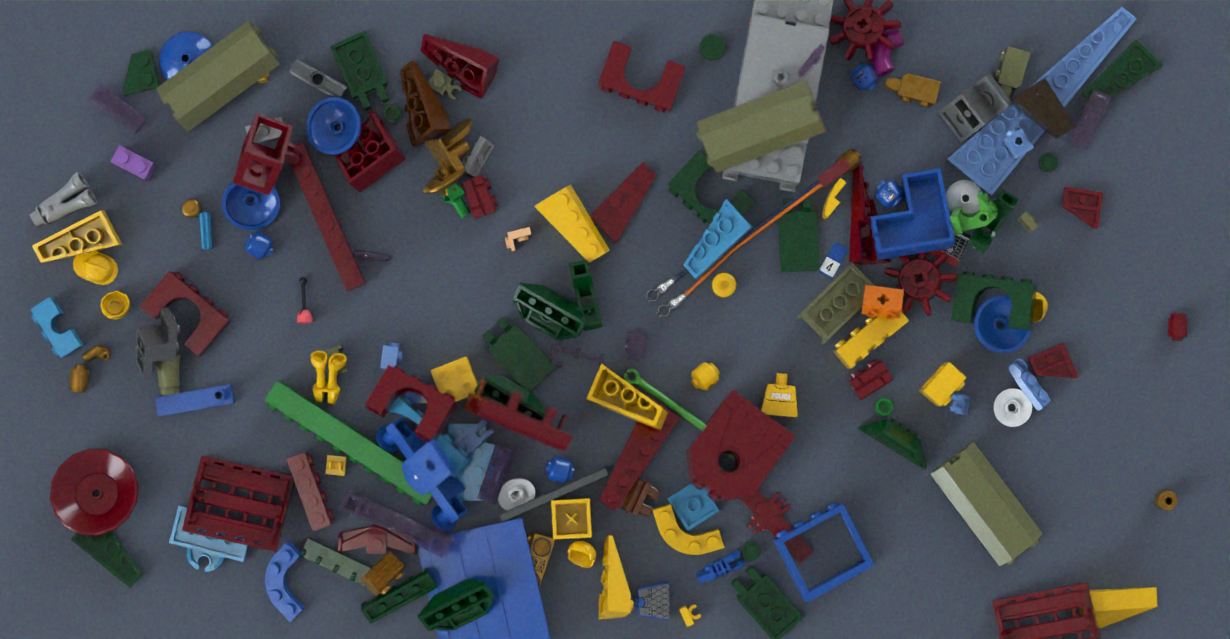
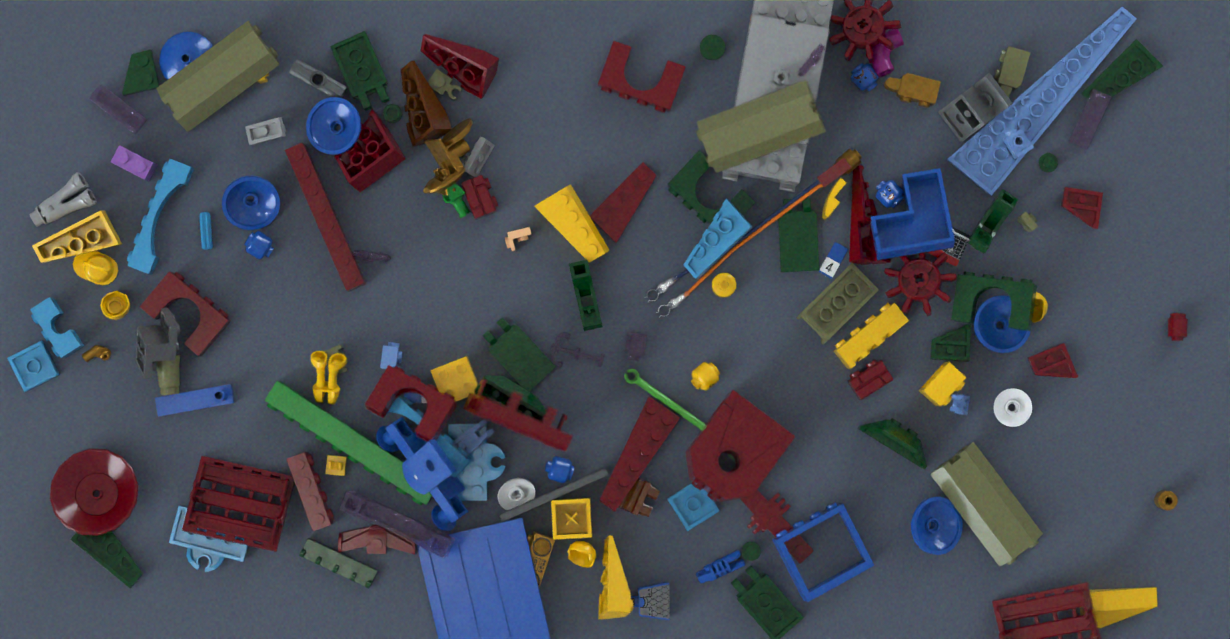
pearl gold brick [69,365,90,393] -> none
pearl gold piece [182,199,202,218] -> none
dark red piece [232,113,301,195] -> none
blue plate [265,541,305,622] -> none
hinge [297,277,313,324] -> none
pearl gold brick [360,551,406,596] -> none
dark green hinge [360,567,437,624] -> none
dark green wedge [418,578,495,631] -> none
clear purple plate [477,444,514,505] -> none
dark green wedge [512,283,587,340] -> none
yellow wedge [586,363,668,430] -> none
yellow plate [652,503,724,555] -> none
yellow tile [679,604,701,627] -> none
yellow torso [760,373,798,417] -> none
orange brick [862,285,904,319] -> none
green tile [875,398,893,416] -> none
white dish [946,180,982,214] -> none
bright green tile [950,191,998,235] -> none
medium blue hinge [1009,358,1051,411] -> none
dark brown wedge [1011,78,1076,139] -> none
none -> dark azure tile [7,341,60,392]
none -> dark azure arch [127,159,194,275]
none -> blue dish [911,497,963,555]
none -> dark green wing [930,324,971,362]

